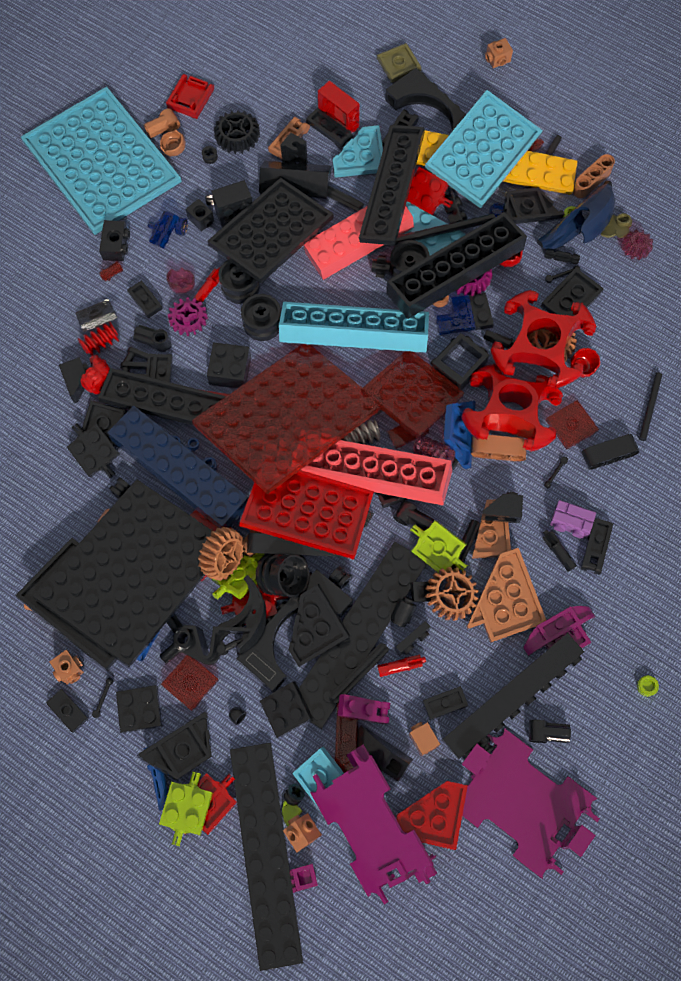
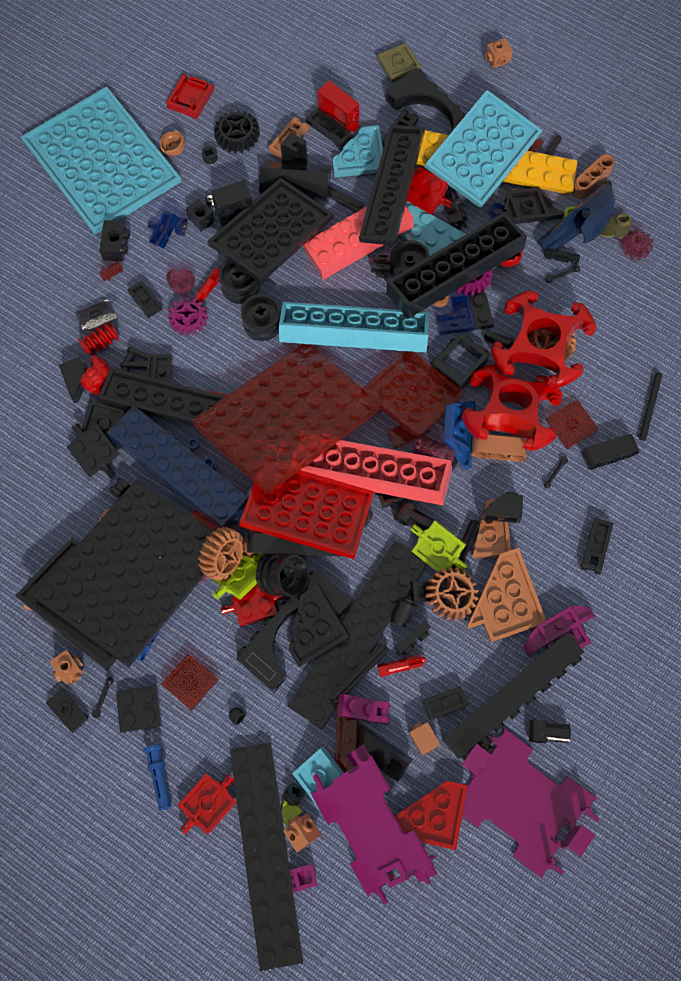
black piece [133,325,172,352] -> none
black wing [137,711,212,781] -> none
nougat piece [143,109,180,138] -> none
lime plate [159,772,213,847] -> none
black piece [160,575,266,665] -> none
black brick [207,342,251,389] -> none
black plate [260,681,313,738] -> none
black wheel [328,565,353,589] -> none
light grey piece [339,419,380,445] -> none
black piece [393,213,495,246] -> none
black plate [541,268,604,316] -> none
black piece [542,530,577,572] -> none
medium lavender brick [550,500,596,538] -> none
red hair [570,348,601,378] -> none
lime tile [637,675,659,697] -> none

